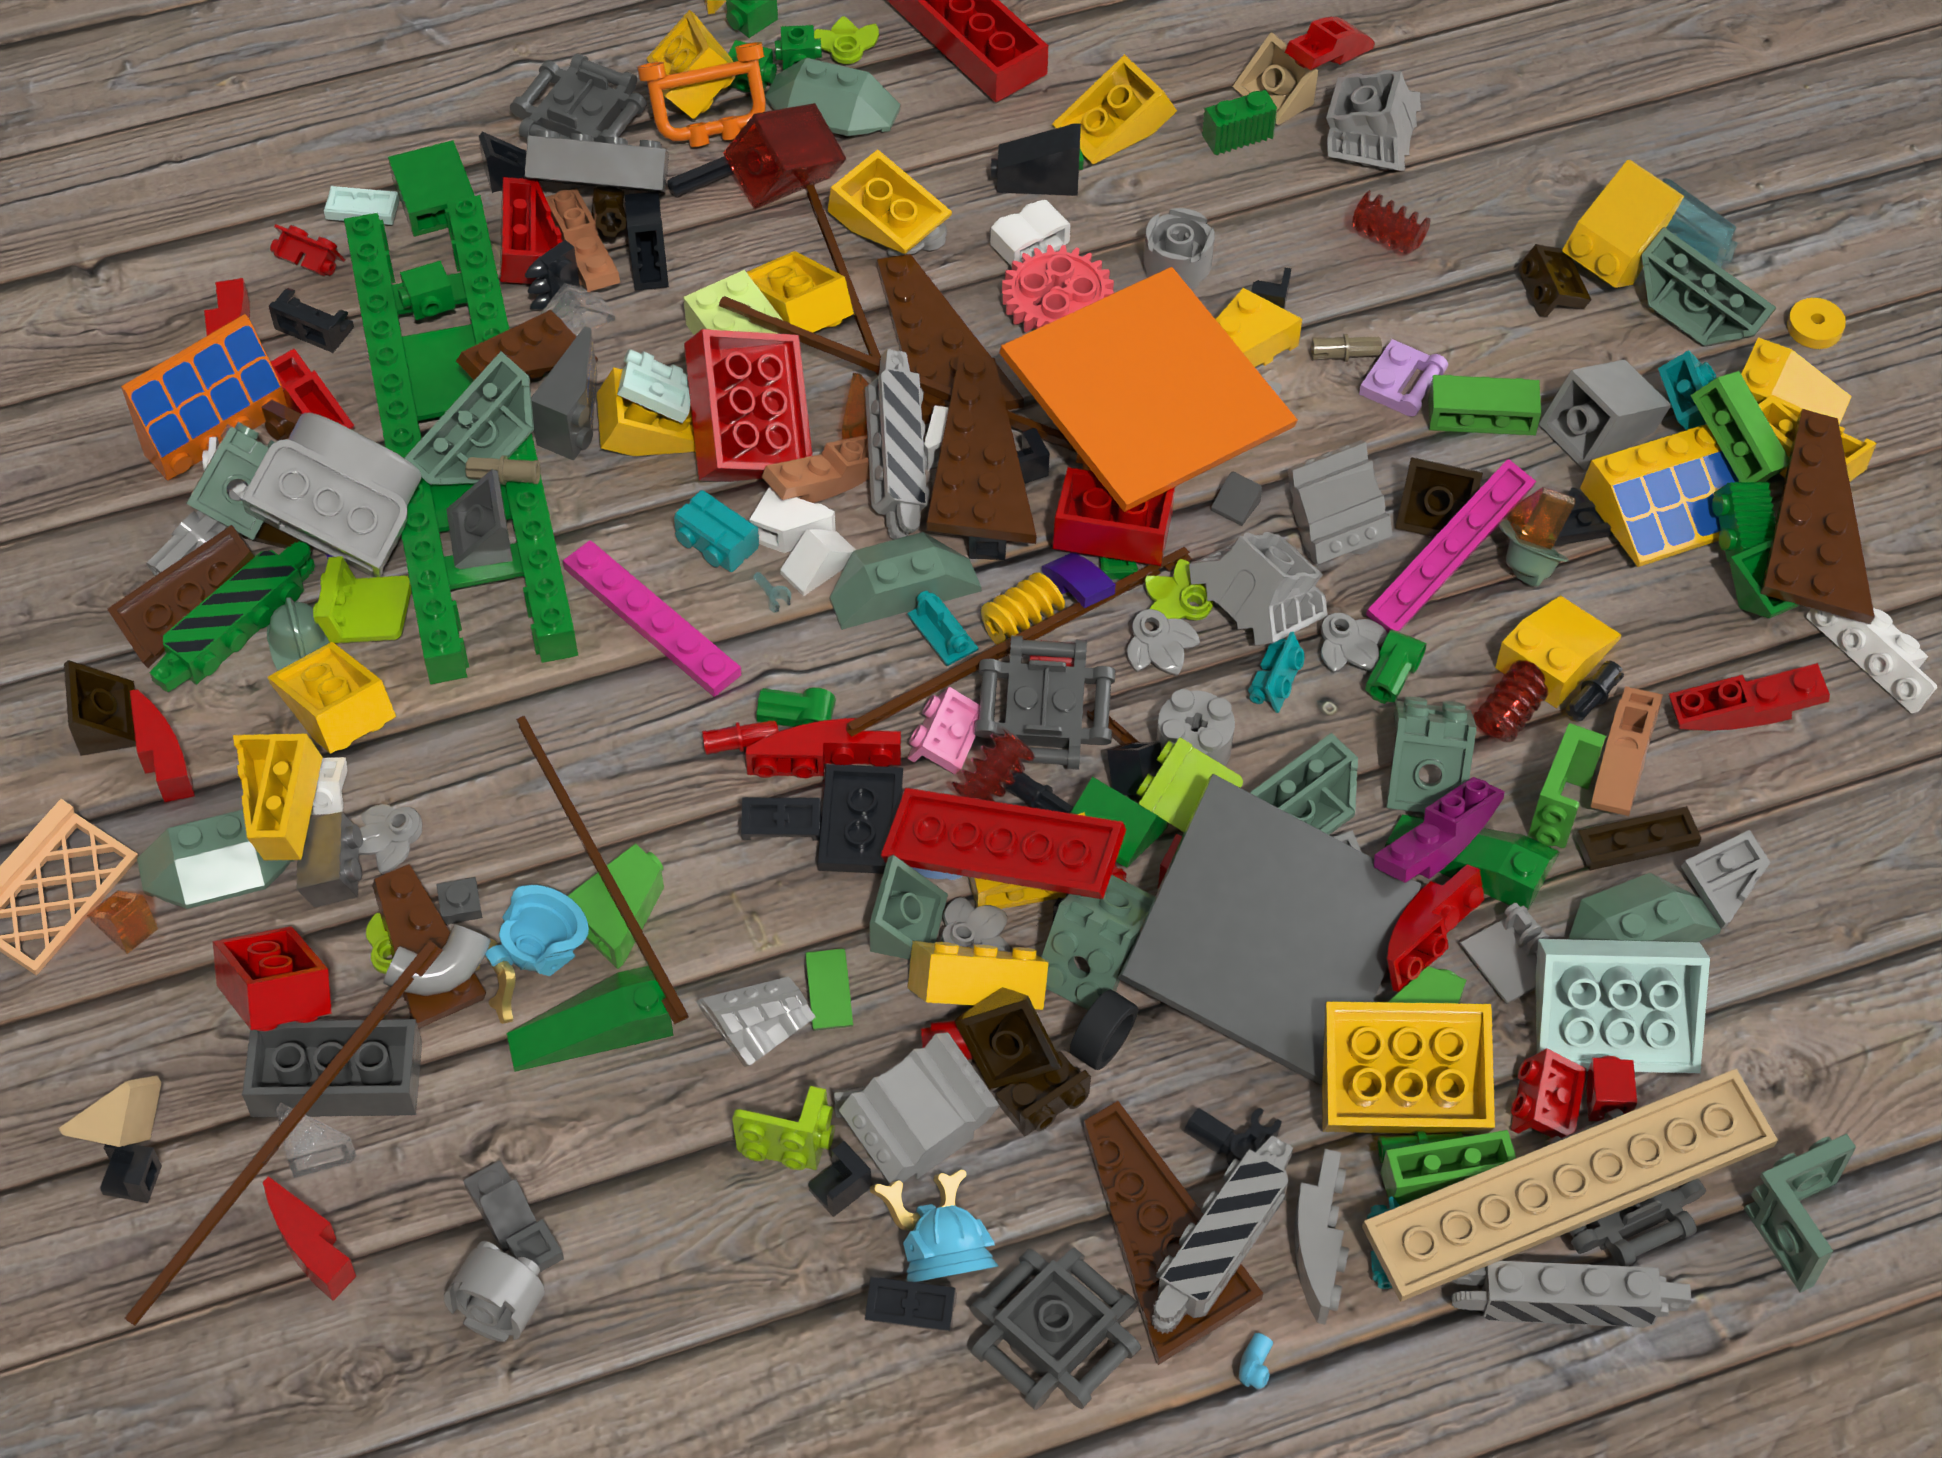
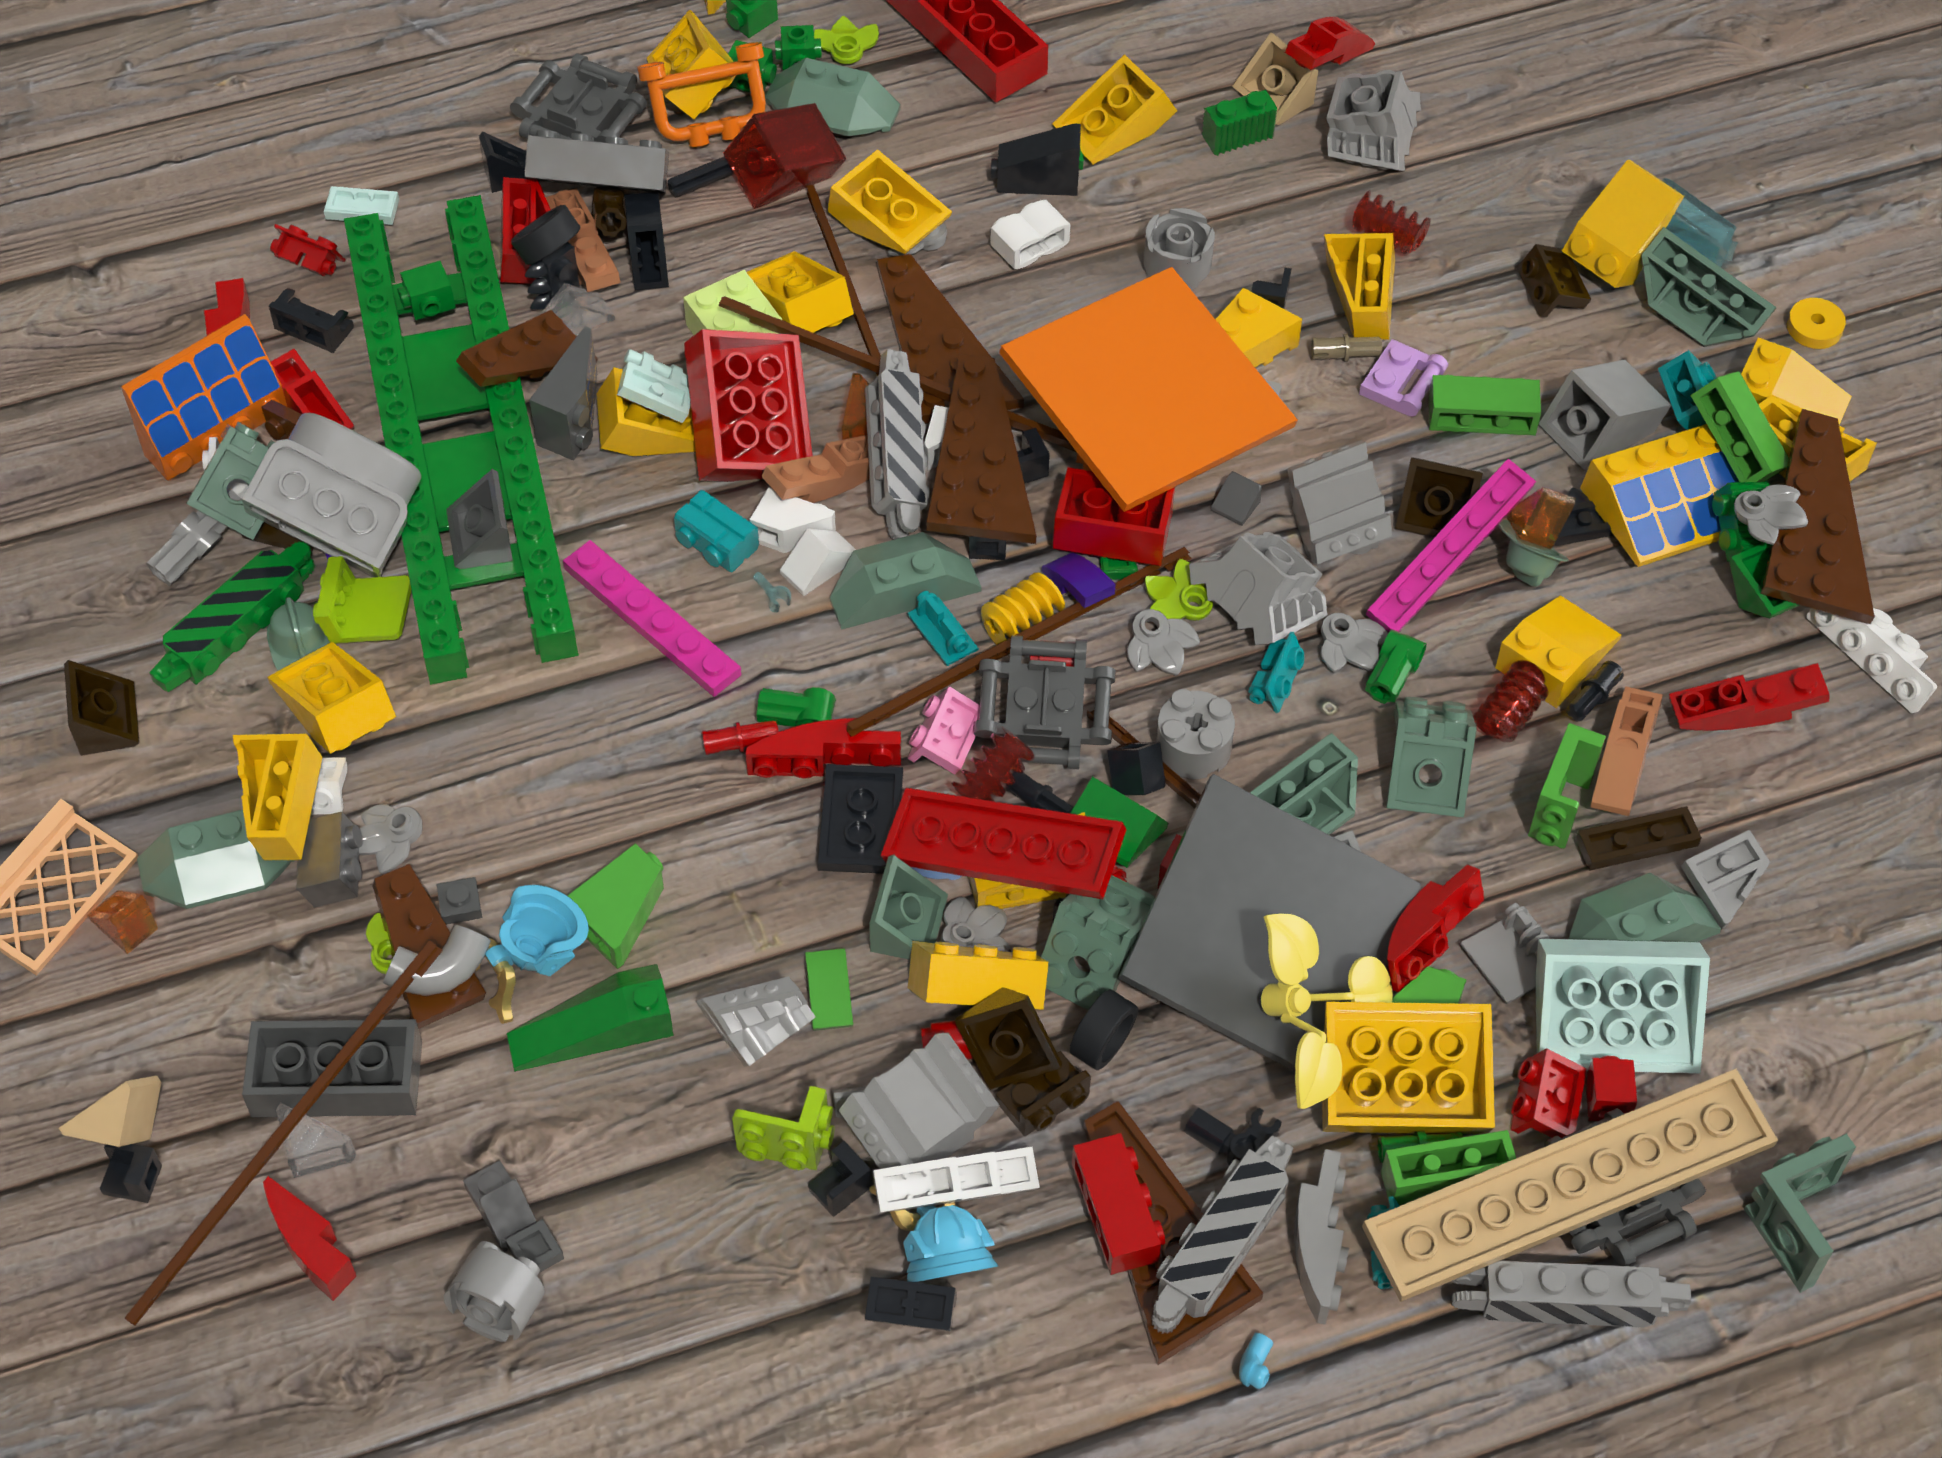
reddish brown wing [107,525,255,668] -> none
red slope [130,689,195,802] -> none
red brick [213,926,332,1031] -> none
green brick [388,140,475,237] -> none
sand green wedge [405,351,534,485] -> none
dark tan axle [465,455,541,485] -> none
reddish brown piece [516,716,689,1025] -> none
black hinge [741,797,822,841] -> none
dark grey brick [970,1247,1141,1410] -> none
coral gear [1002,245,1114,332] -> none
lime bracket [1136,737,1243,832] -> none
magenta slope [1374,777,1505,883] -> none
green wedge [1385,814,1560,910] -> none
none -> black tyre [511,205,580,265]
none -> white slope [873,1147,1040,1213]
none -> red brick [1072,1133,1165,1275]
none -> light yellow plant [1261,914,1393,1109]
none -> yellow wedge [1324,233,1395,340]
none -> light grey plate [1734,485,1808,545]

